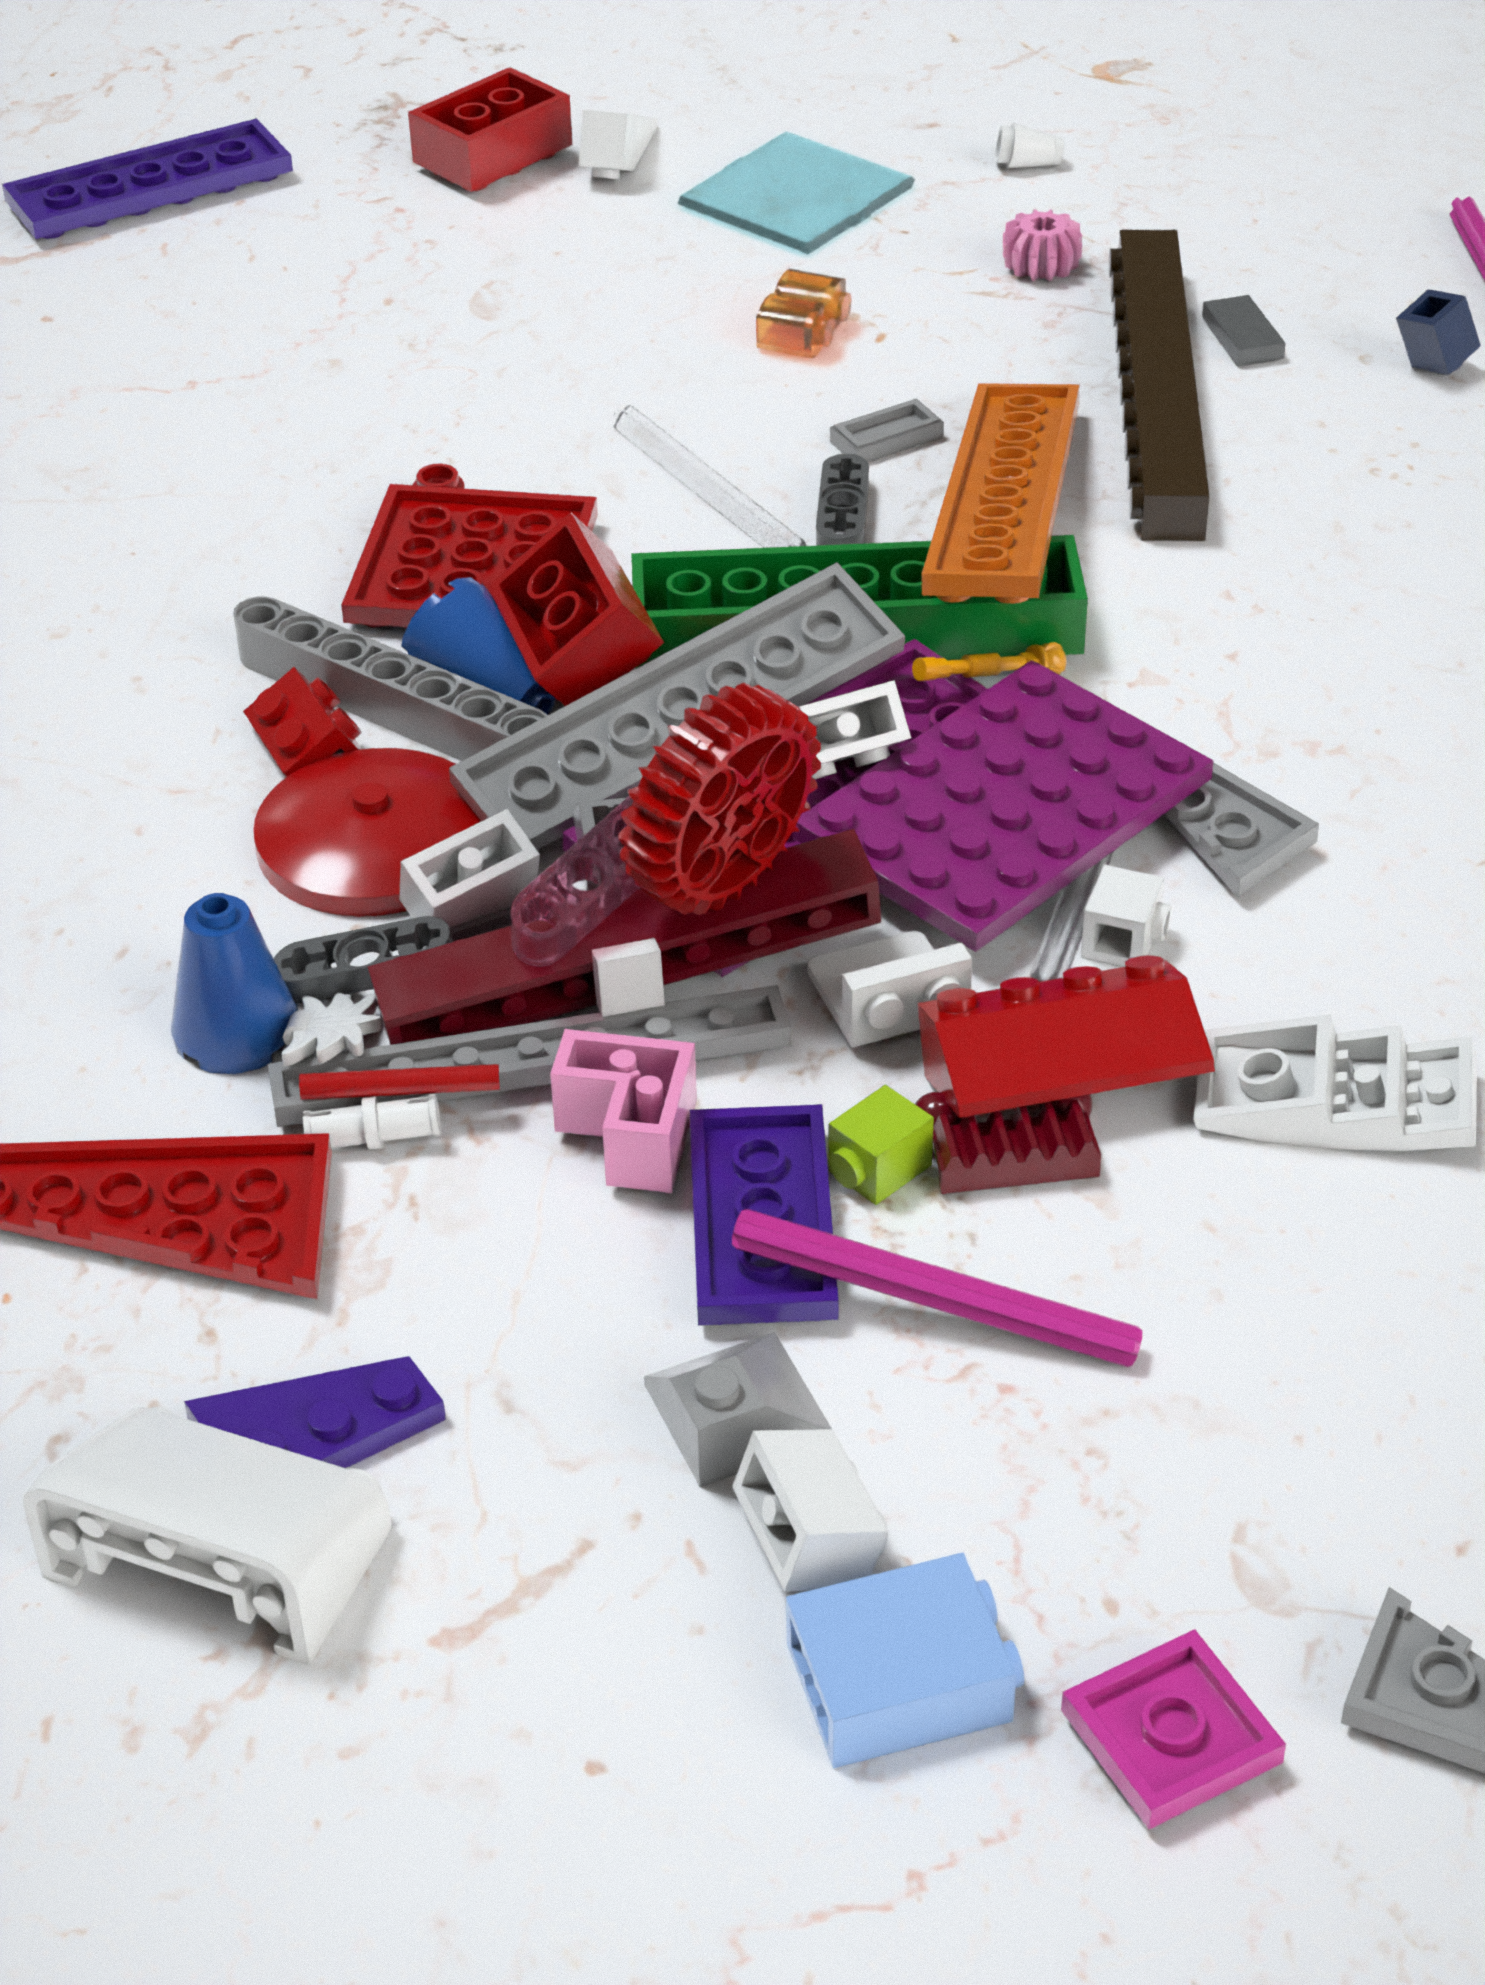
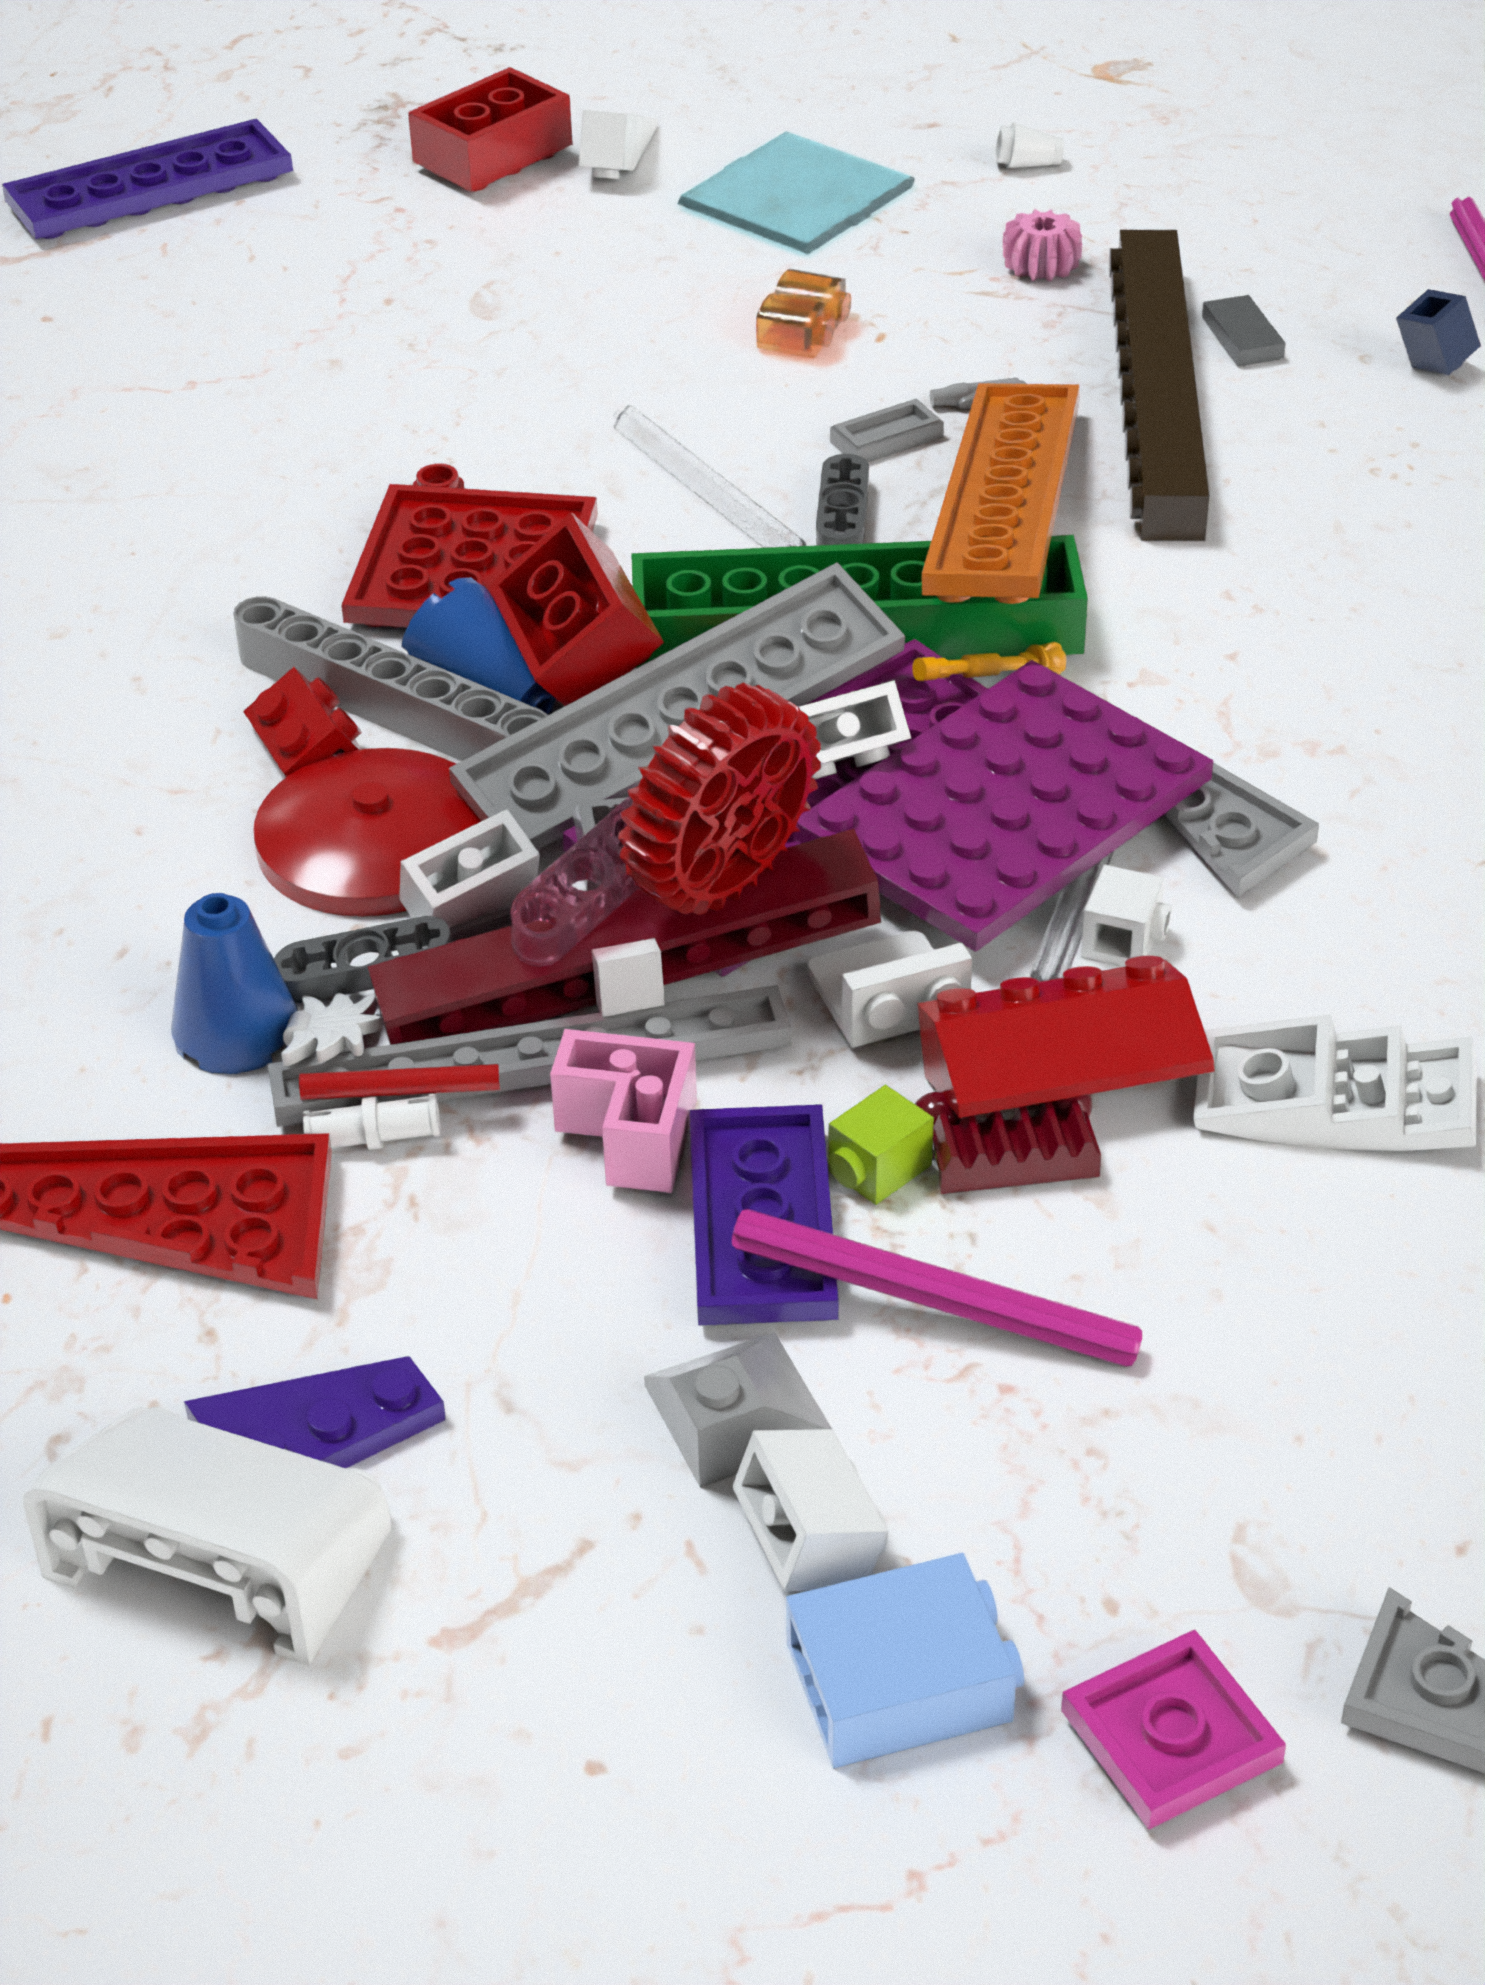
none -> light grey piece [930,377,1027,409]

